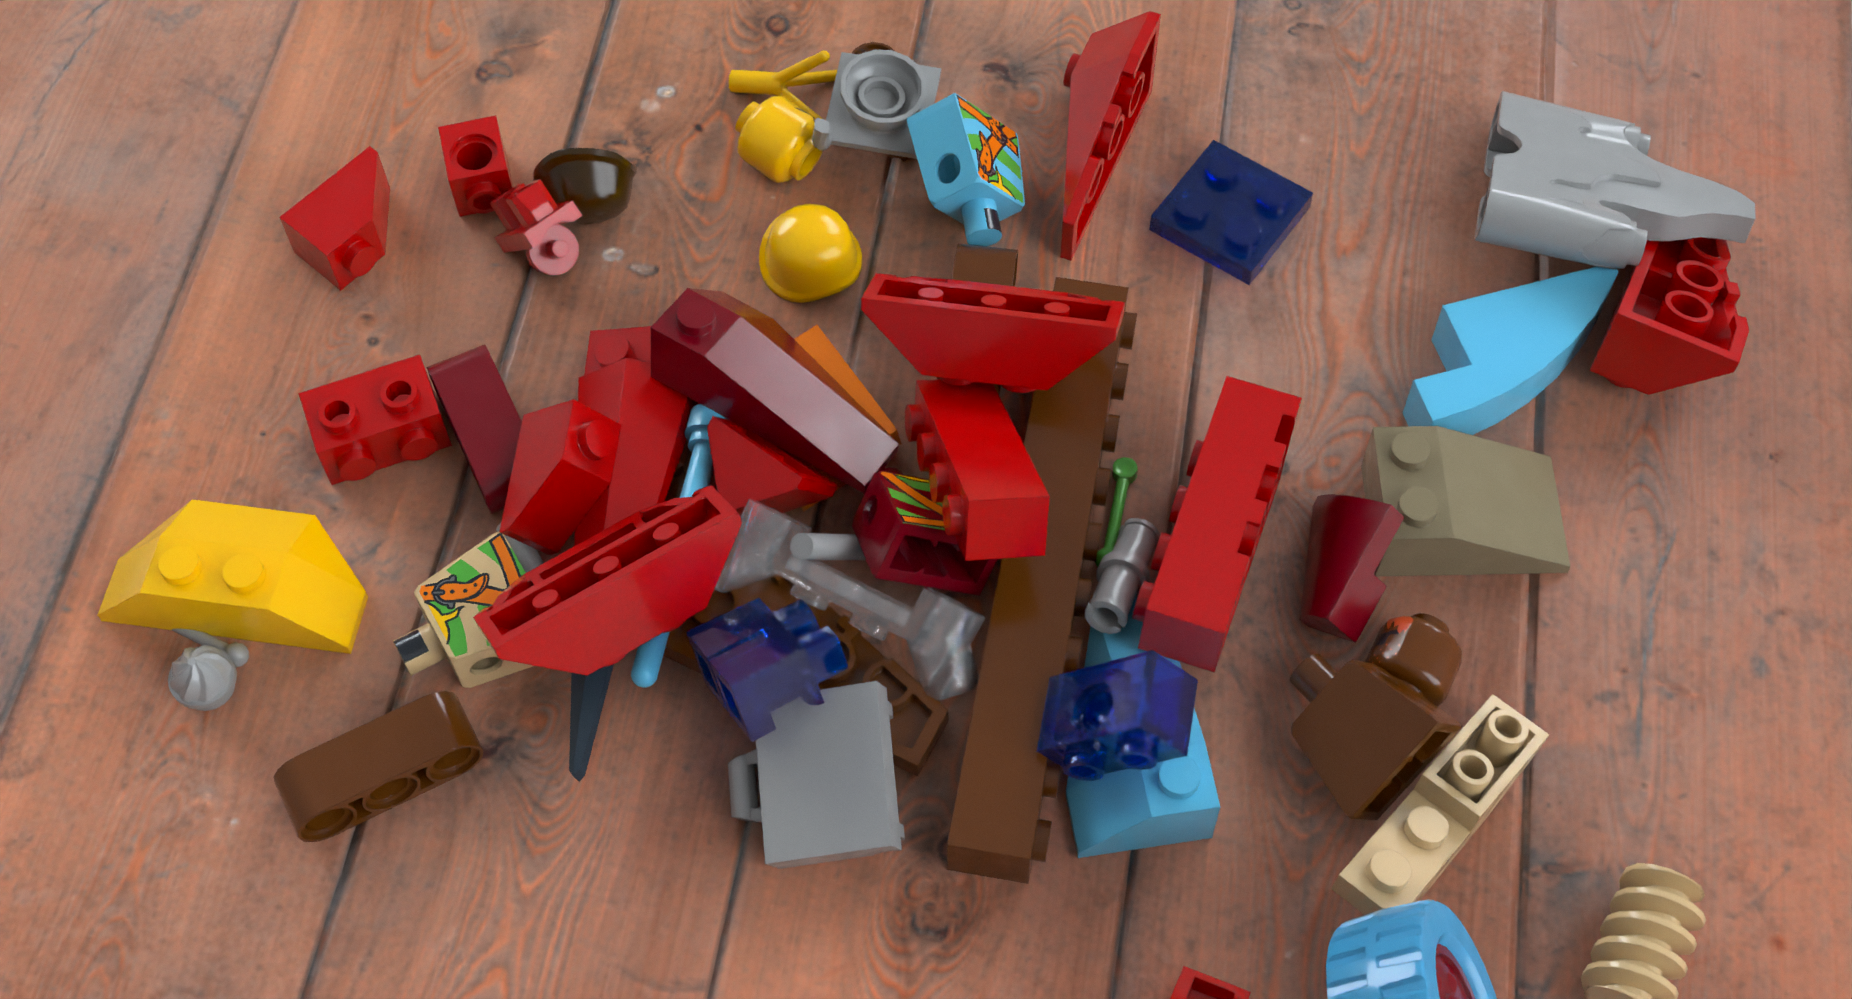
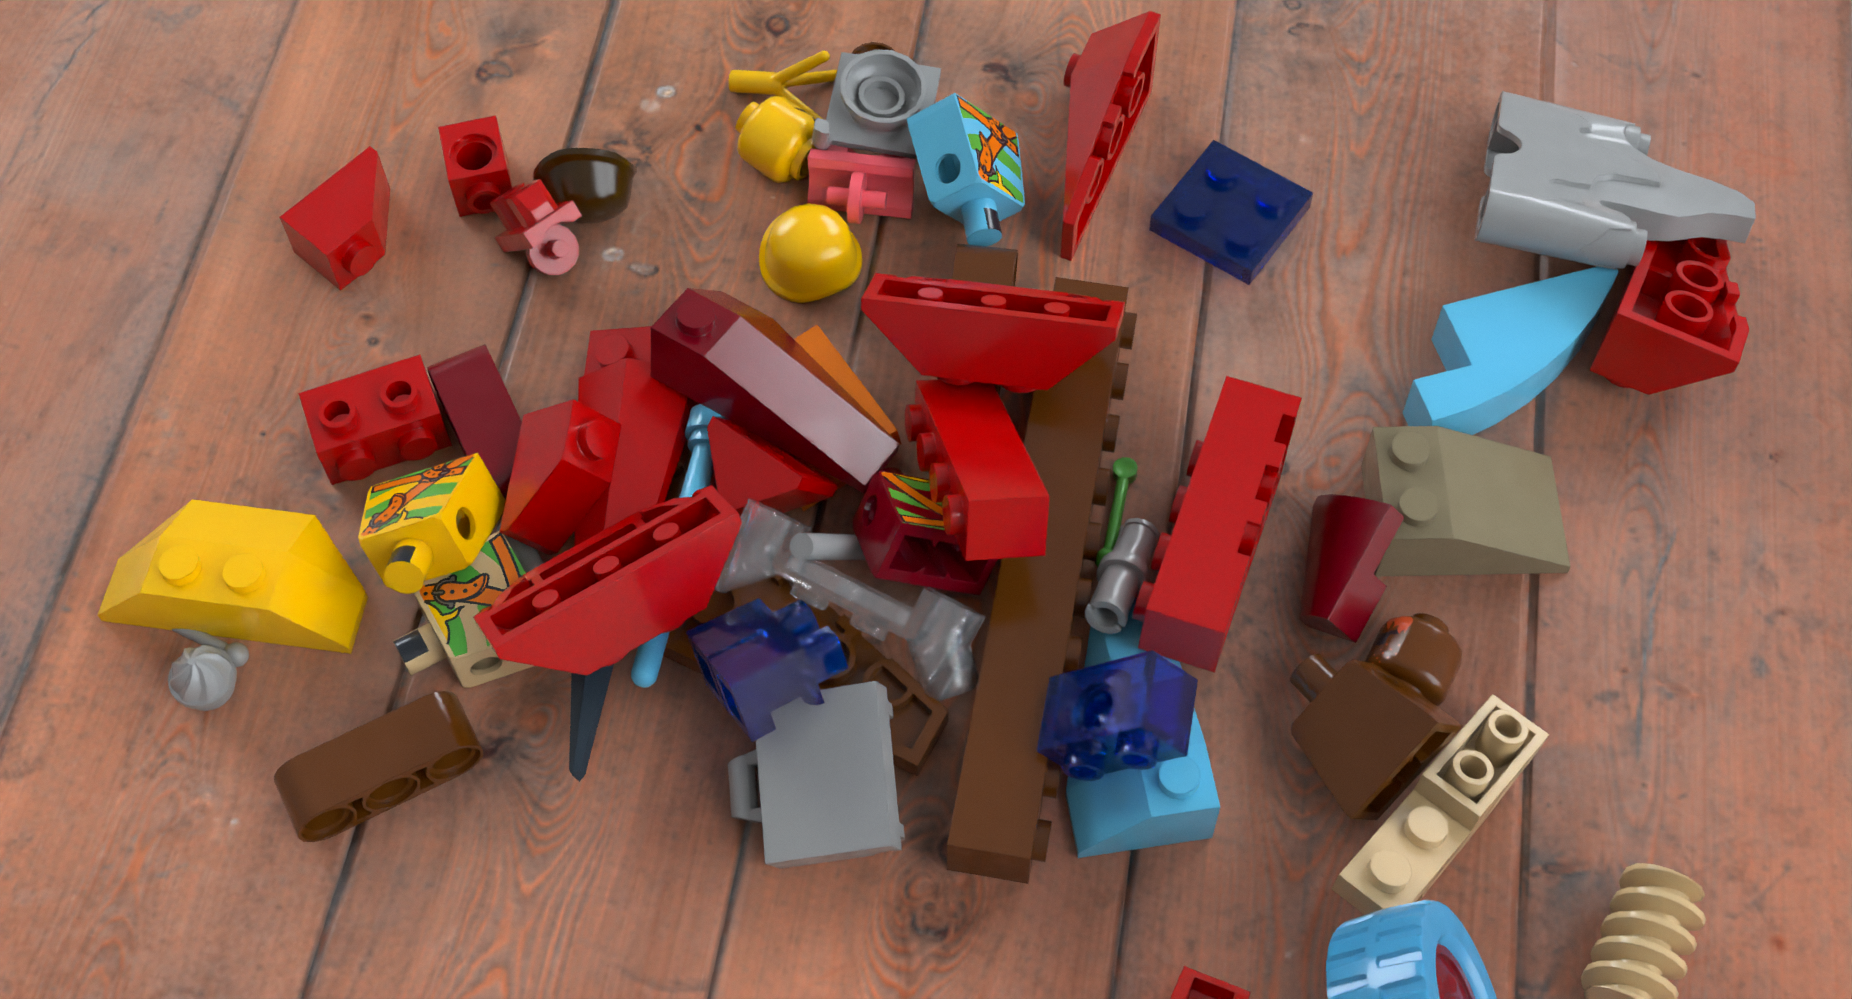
none -> yellow torso [358,453,506,594]
none -> coral hips [807,145,916,224]

